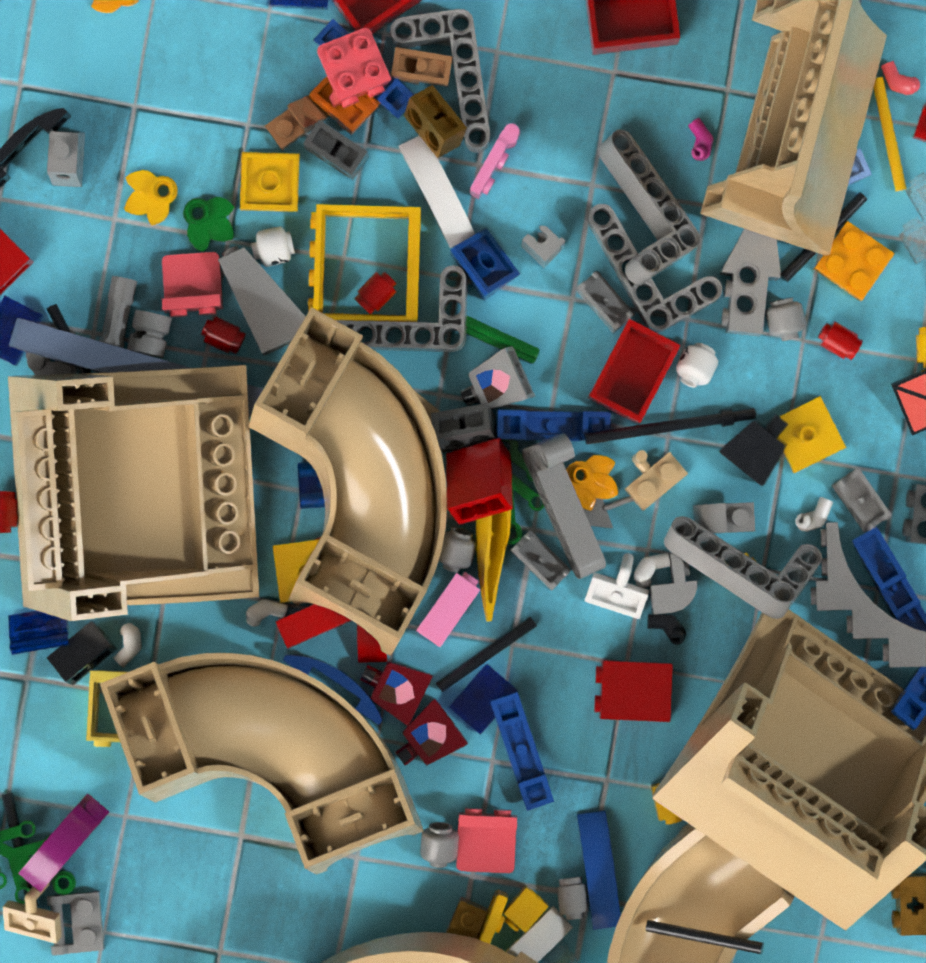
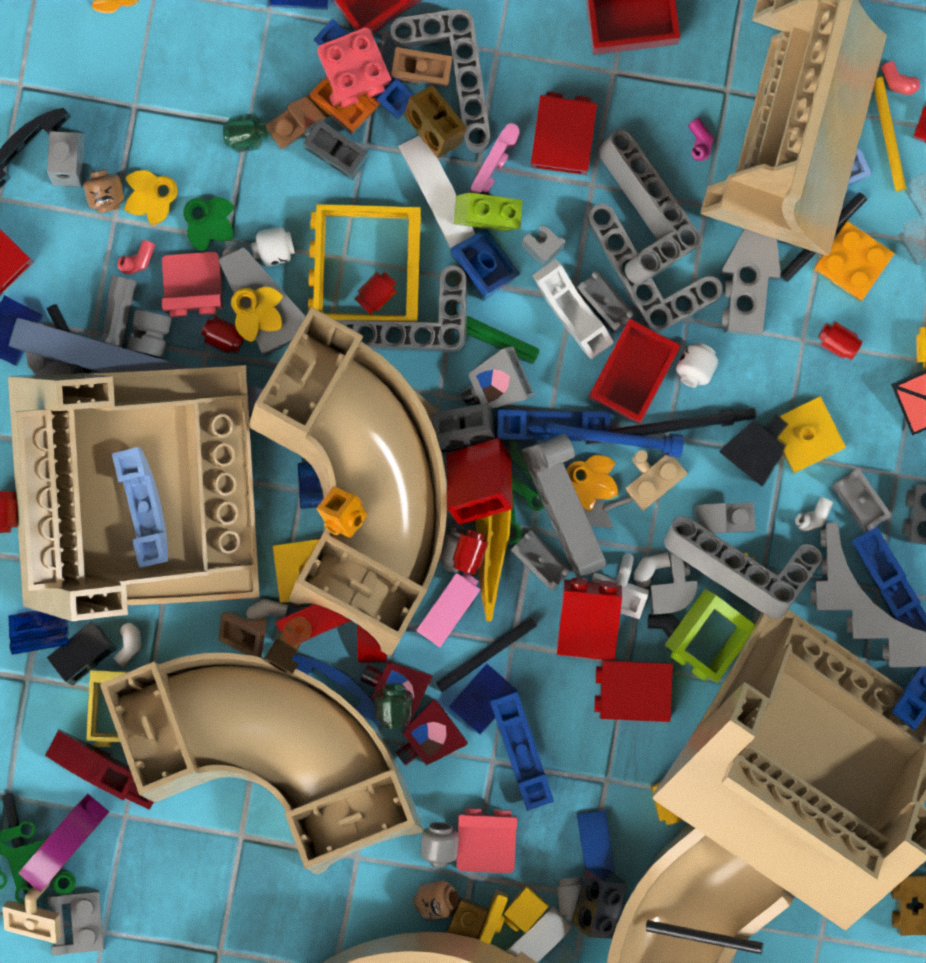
yellow plate [240,152,300,212] -> none
light grey head [765,297,806,341] -> none
none -> dark red slope [45,729,154,810]
none -> medium nougat head [83,169,124,213]
none -> light blue slope [112,447,168,568]
none -> coral arm [117,239,156,275]
none -> medium nougat slope [218,612,267,657]
none -> clear green head [223,113,267,153]
none -> yellow plate [231,287,283,342]
none -> leg [263,617,312,676]
none -> light orange brick [316,486,368,538]
none -> clear green head [375,683,413,729]
none -> medium nougat head [413,880,459,920]
none -> red brick [452,529,489,575]
none -> lime brick [454,192,523,232]
none -> red brick [530,92,597,176]
none -> white arch [532,258,614,359]
none -> blue piece [546,424,684,458]
none -> red brick [557,578,623,661]
none -> black brick [571,869,628,939]
none -> lime window [664,589,755,683]

